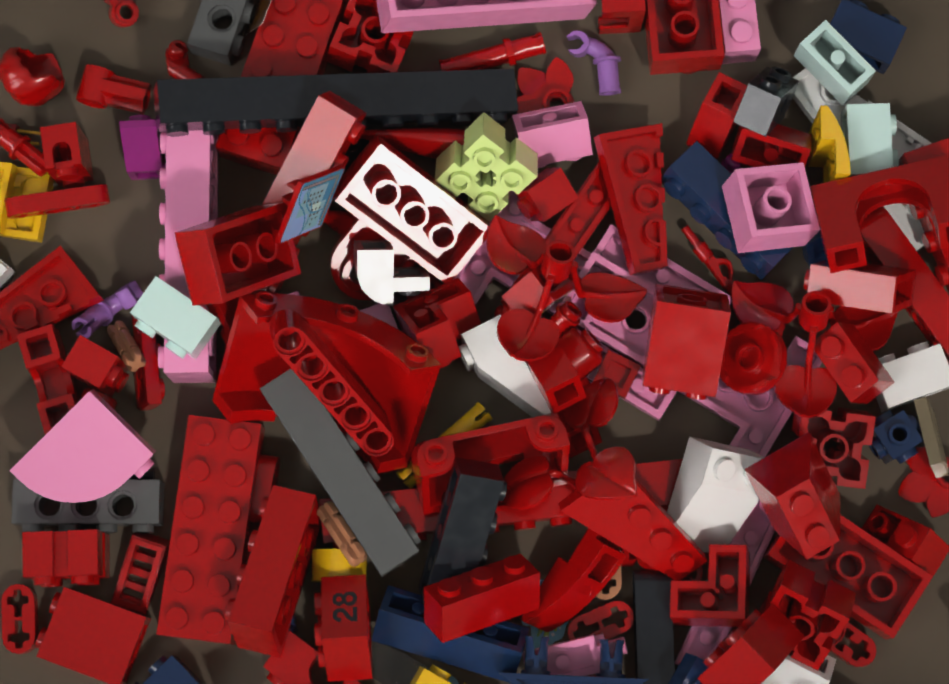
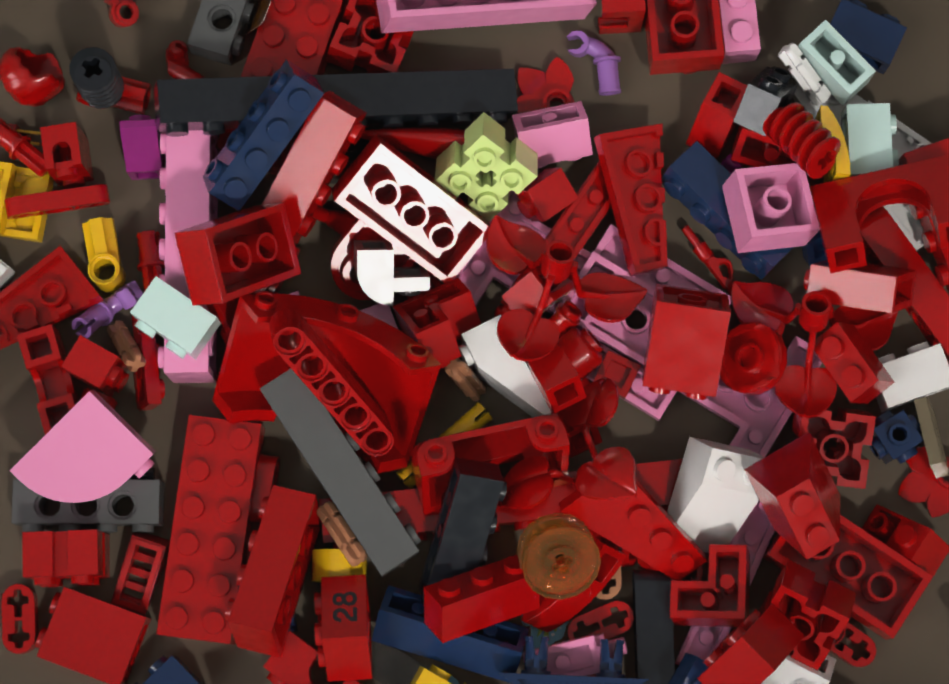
piece [274,164,345,245] -> none
red pin [439,32,546,71] -> none
none -> black piece [69,47,124,109]
none -> yellow piece [82,217,126,293]
none -> red axle [136,230,165,292]
none -> dark blue brick [203,59,324,211]
none -> nougat axle [445,358,486,401]
none -> clear orange wheel [517,513,601,600]
none -> red piece [763,102,841,179]
none -> white axle [778,42,831,106]

